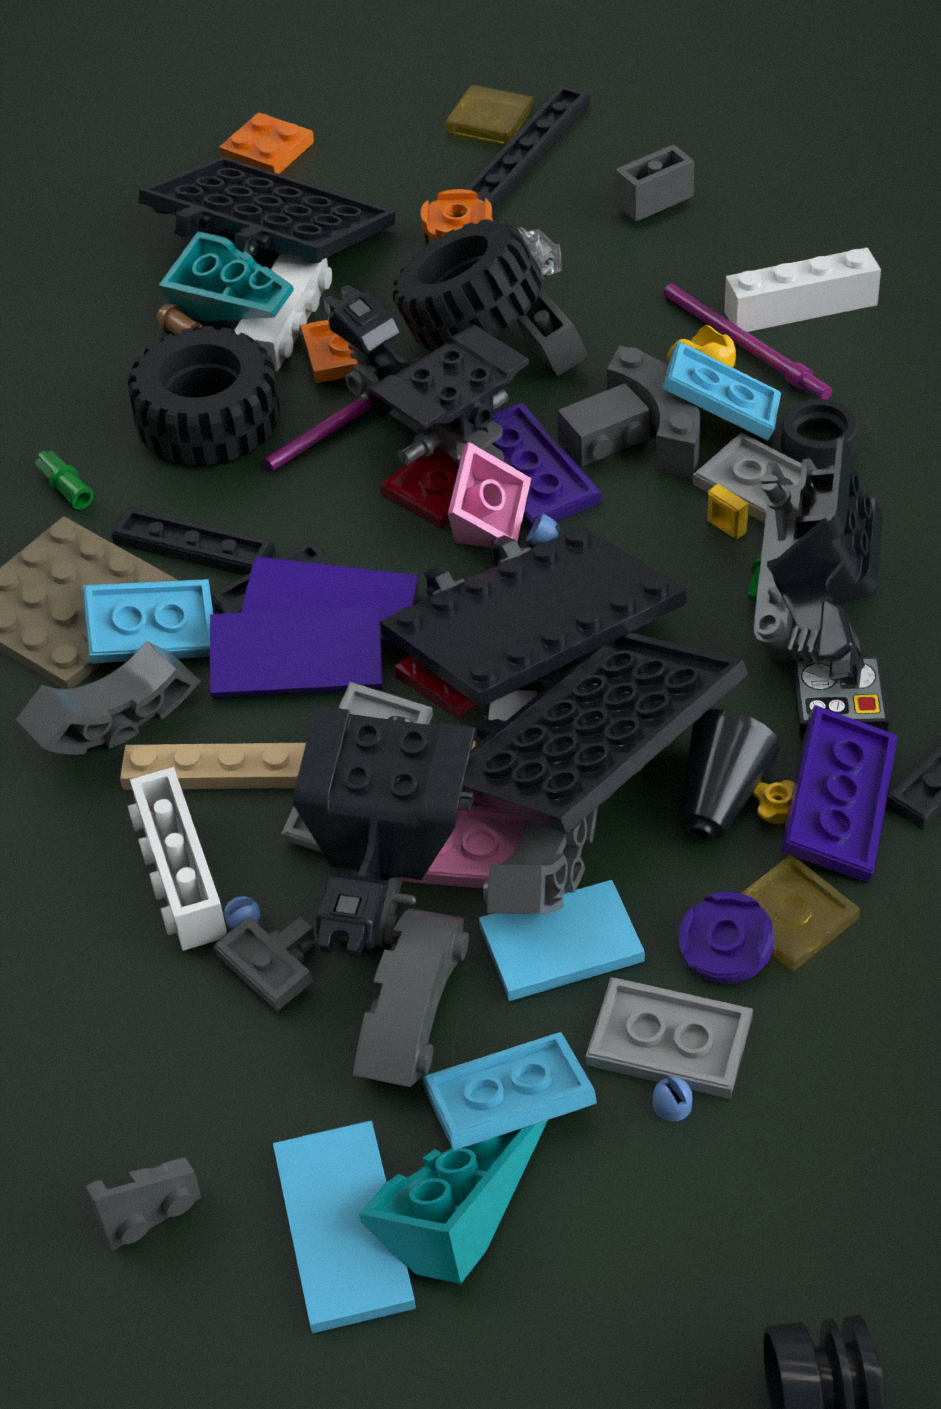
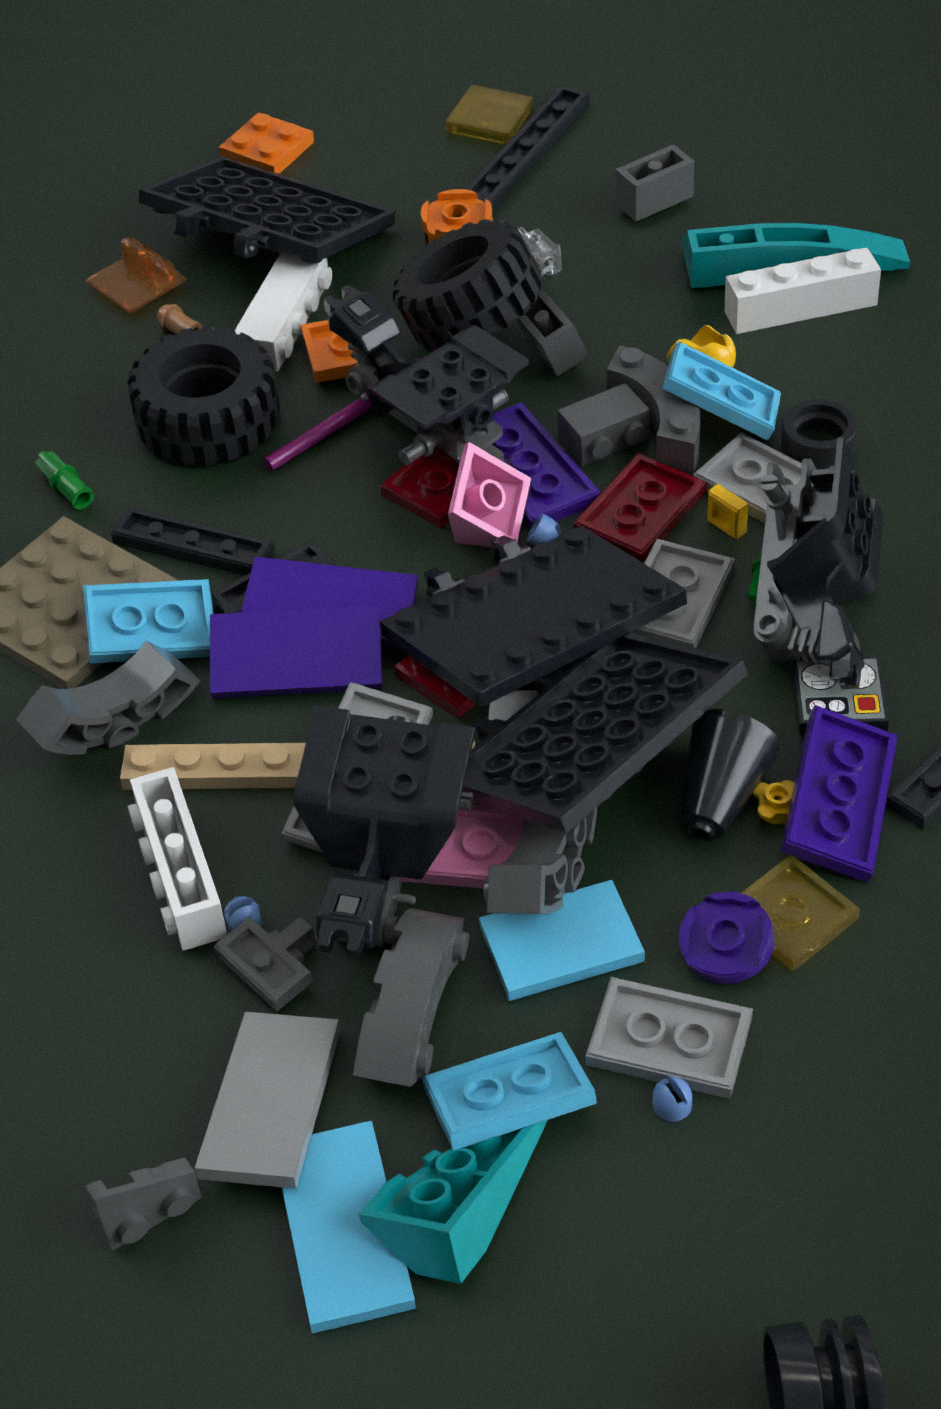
teal wedge [159,231,294,321] -> none
magenta bar [664,283,832,399] -> none
none -> clear orange hinge [86,237,187,314]
none -> light grey tile [195,1012,341,1189]
none -> dark red tile [573,453,706,563]
none -> light grey tile [630,539,735,648]
none -> teal wedge [681,223,910,288]

